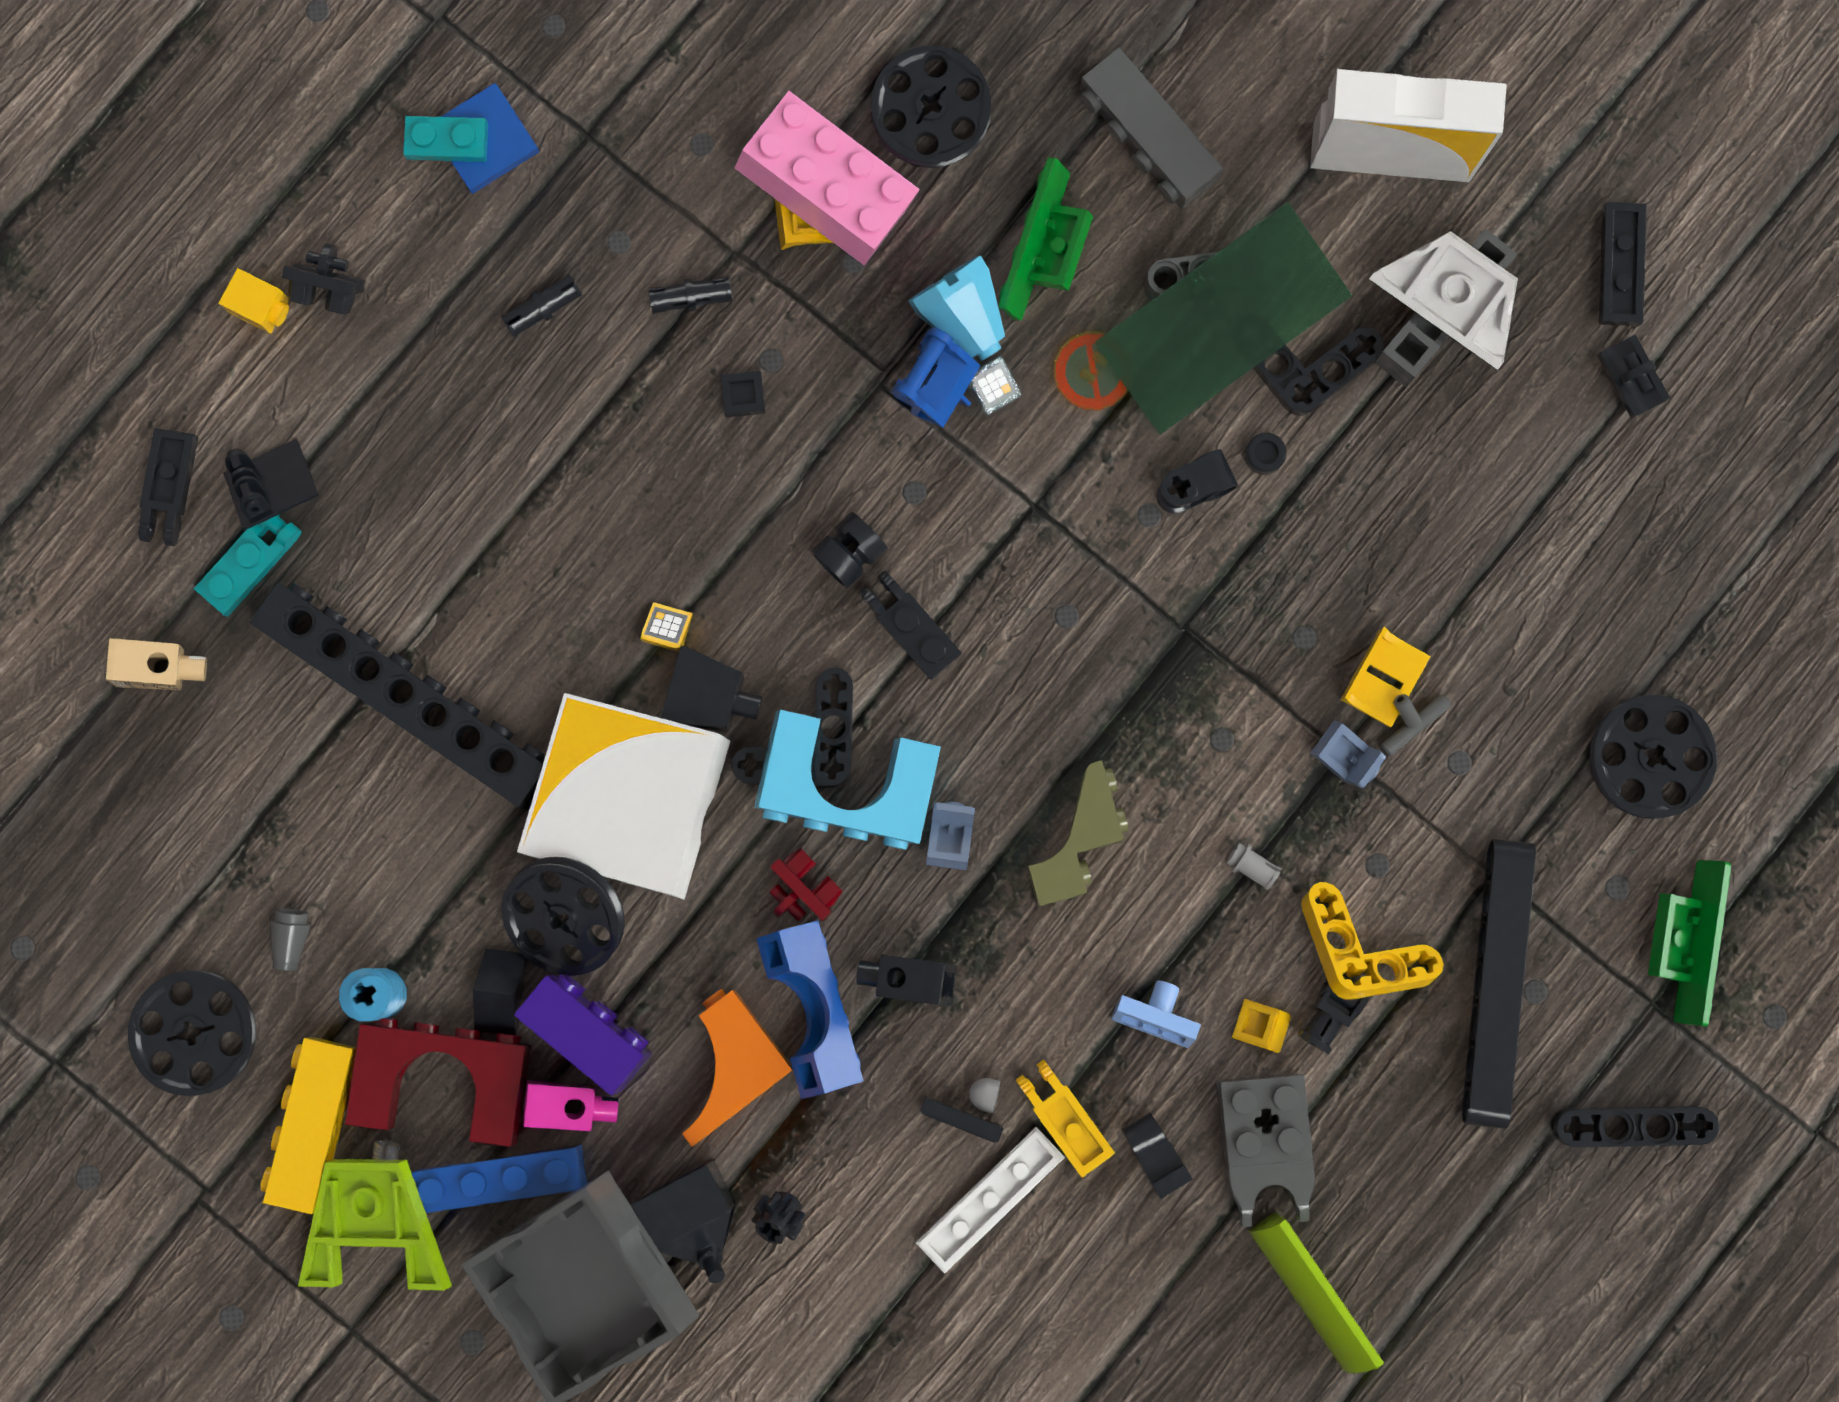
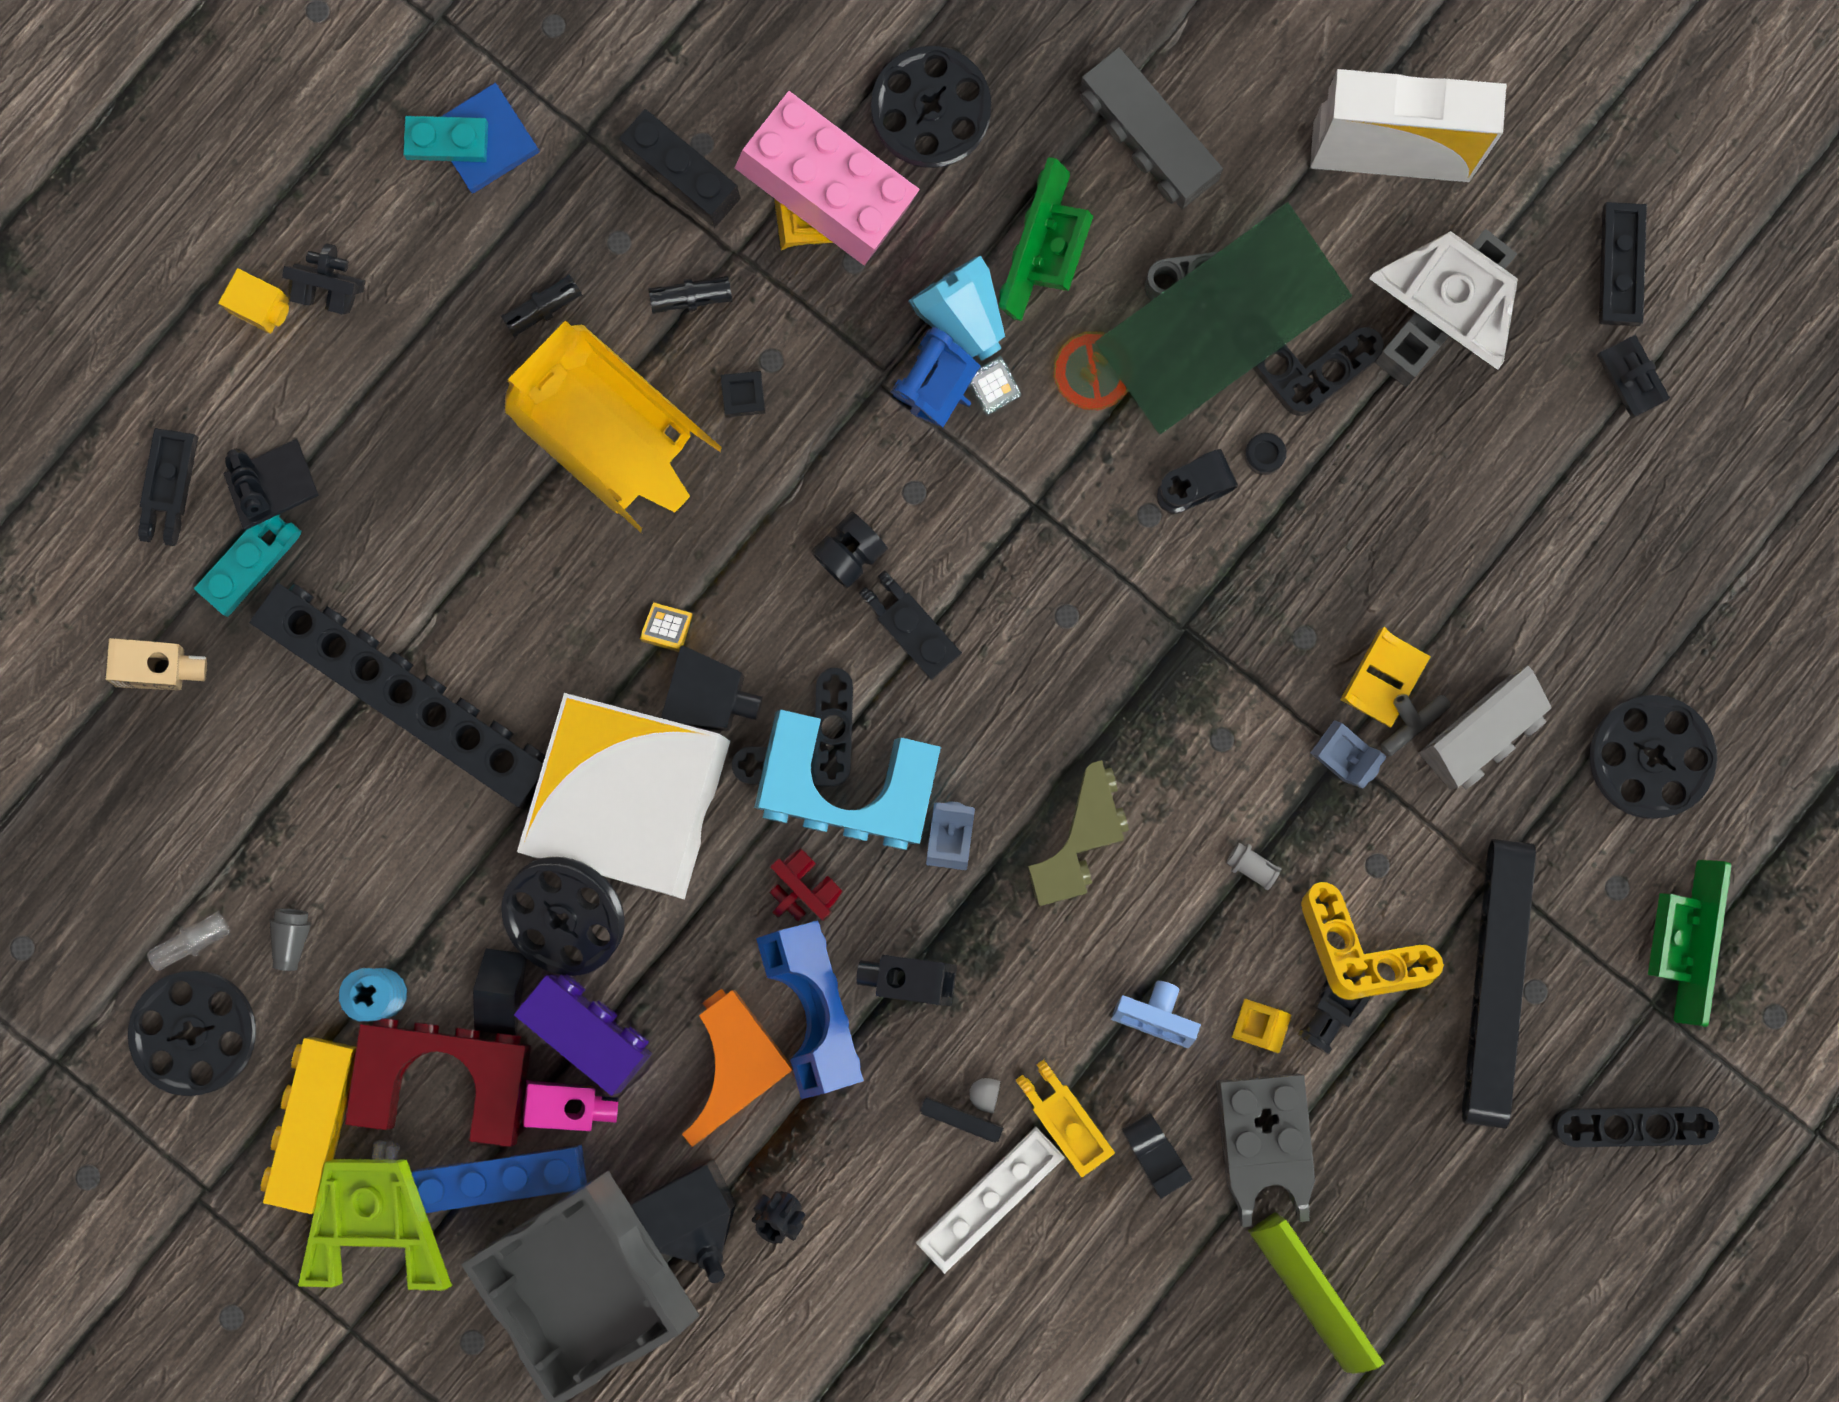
none -> clear axle [147,911,231,971]
none -> yellow piece [505,321,722,533]
none -> black brick [619,109,741,228]
none -> light grey slope [1418,666,1552,790]

